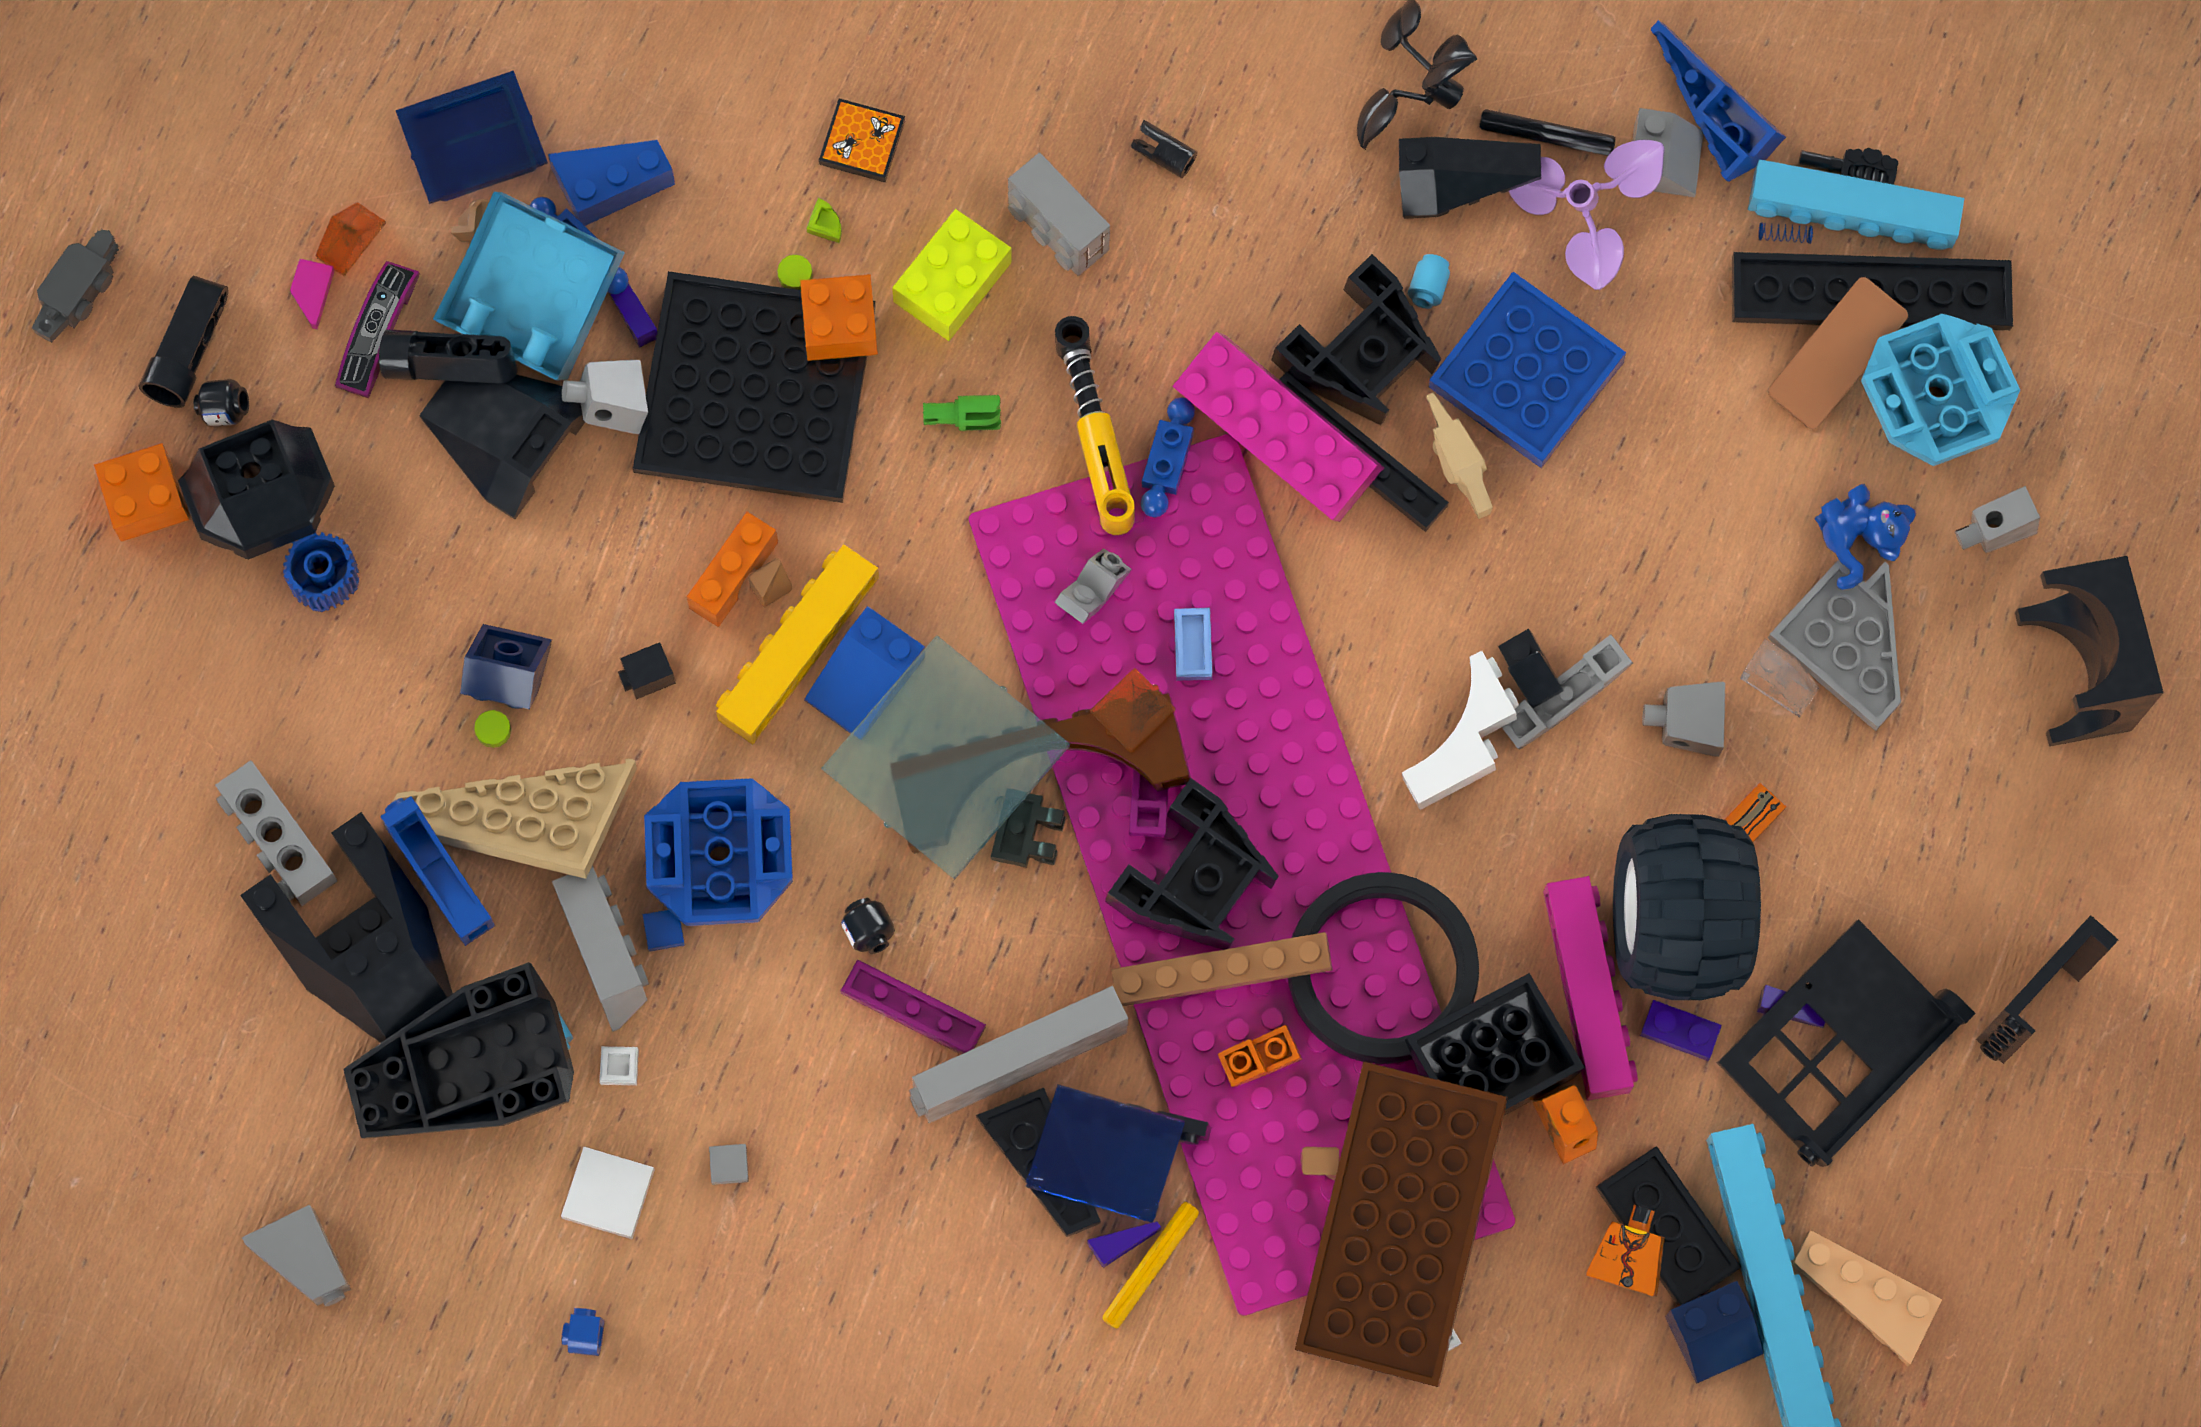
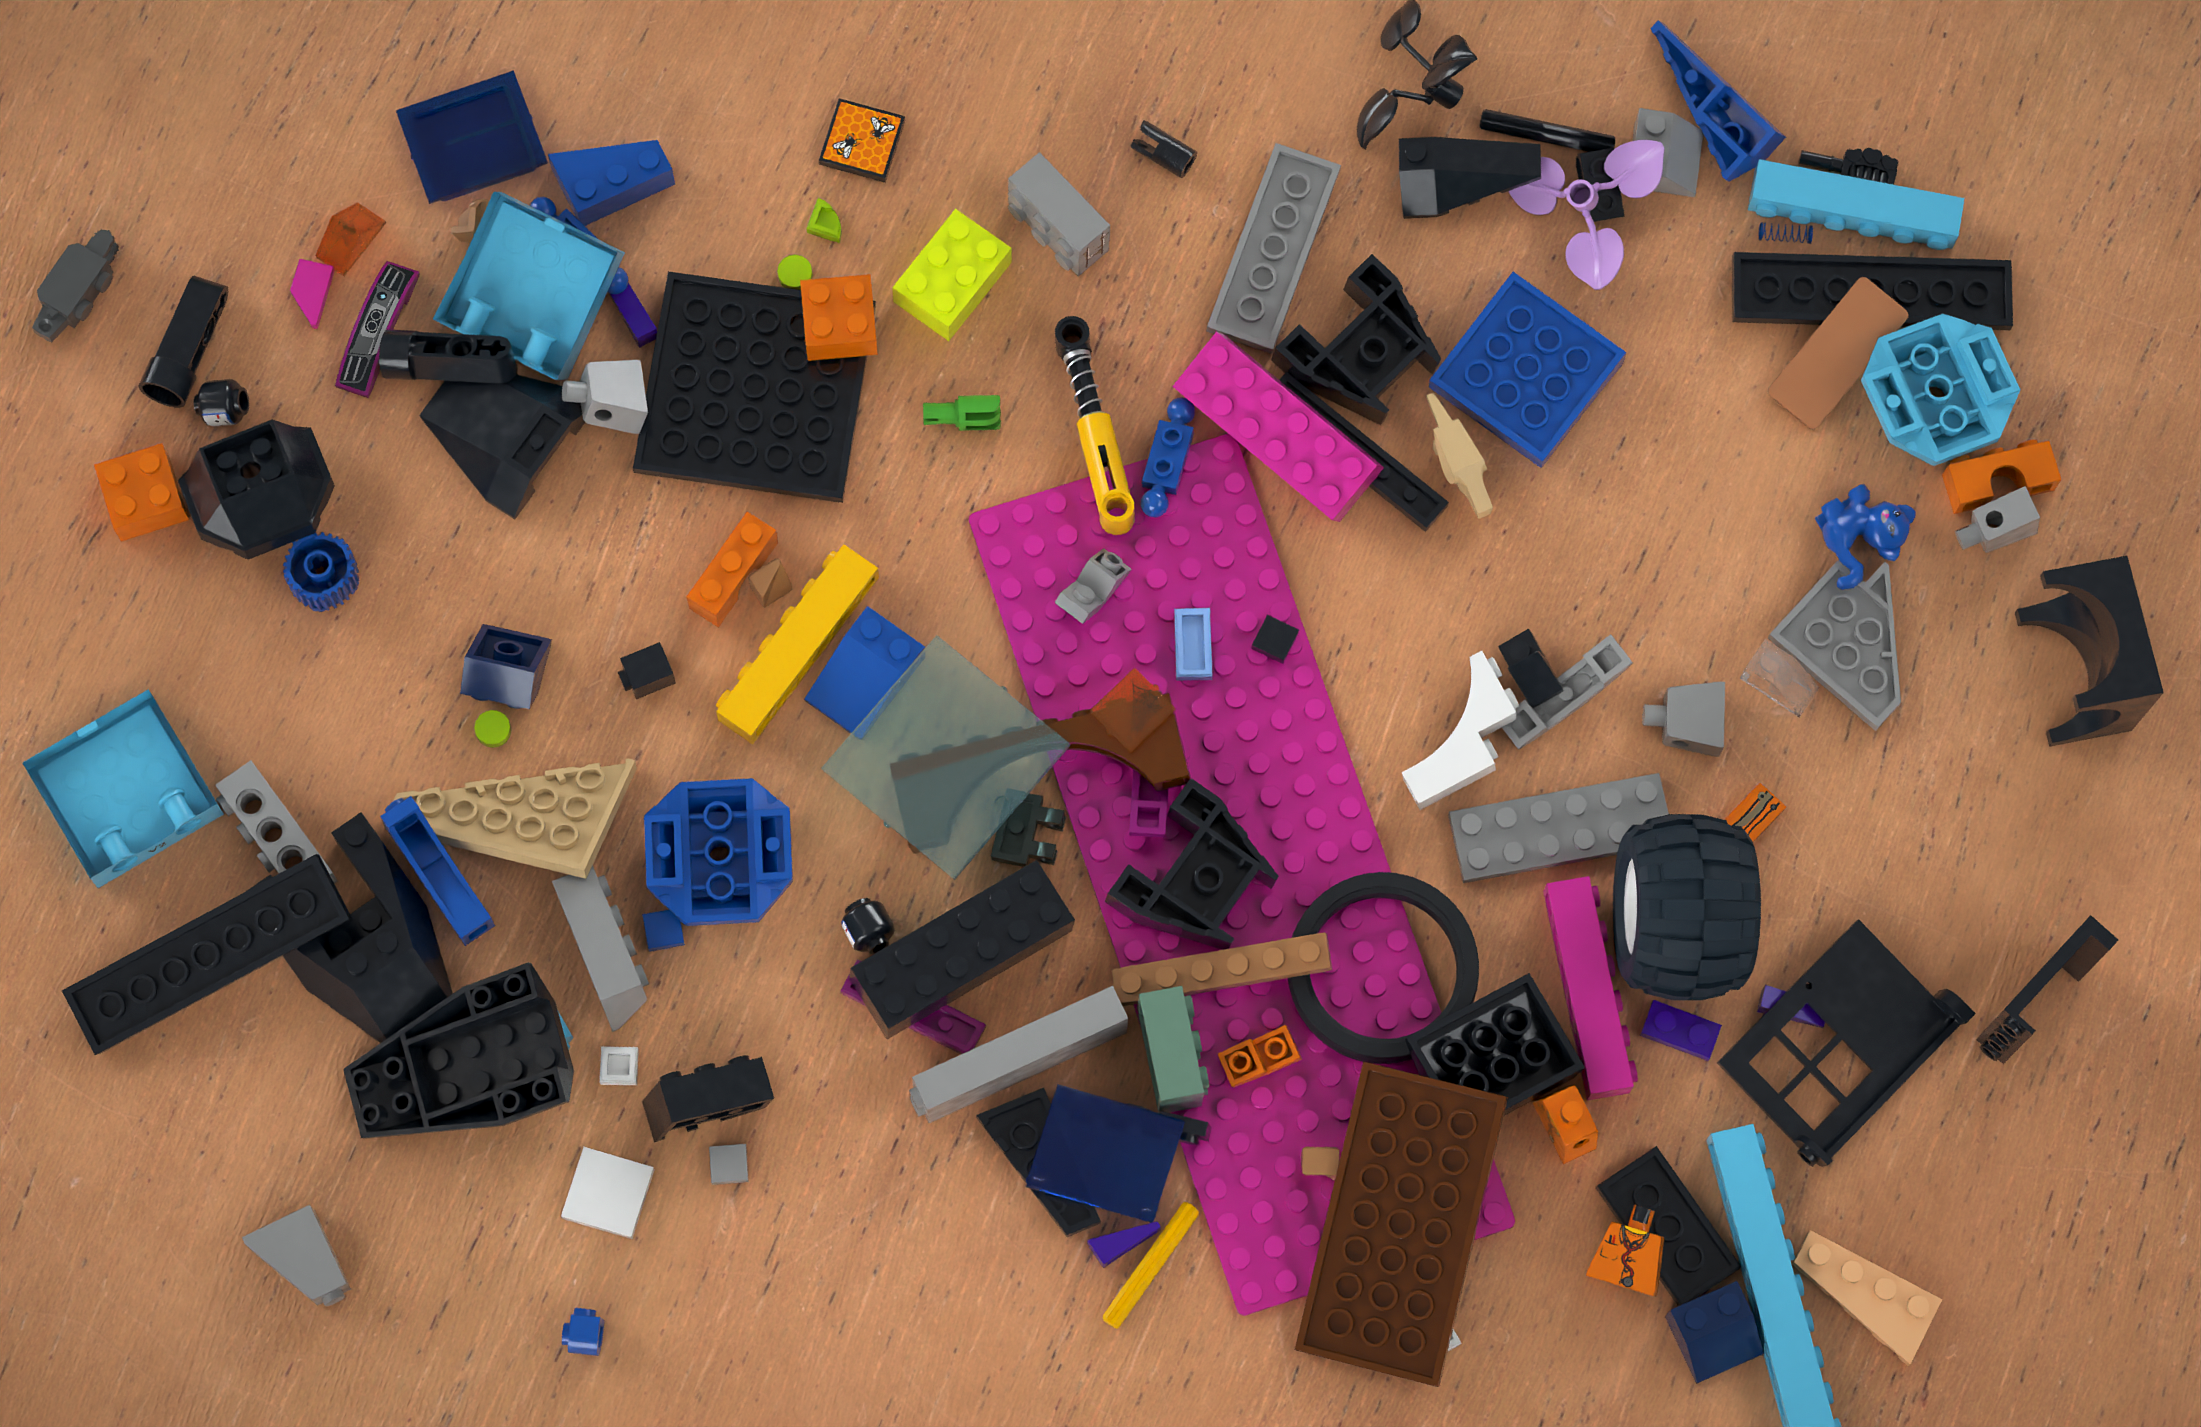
medium azure brick [1408,254,1450,309] -> none
none -> medium azure piece [22,689,224,888]
none -> black plate [62,854,353,1055]
none -> black wedge [642,1055,774,1142]
none -> black brick [849,860,1075,1039]
none -> sand green piece [1137,986,1209,1113]
none -> light grey plate [1206,143,1341,354]
none -> black tile [1251,615,1299,664]
none -> light grey plate [1448,773,1669,883]
none -> black plate [1576,148,1625,222]
none -> orange arch [1942,440,2062,514]

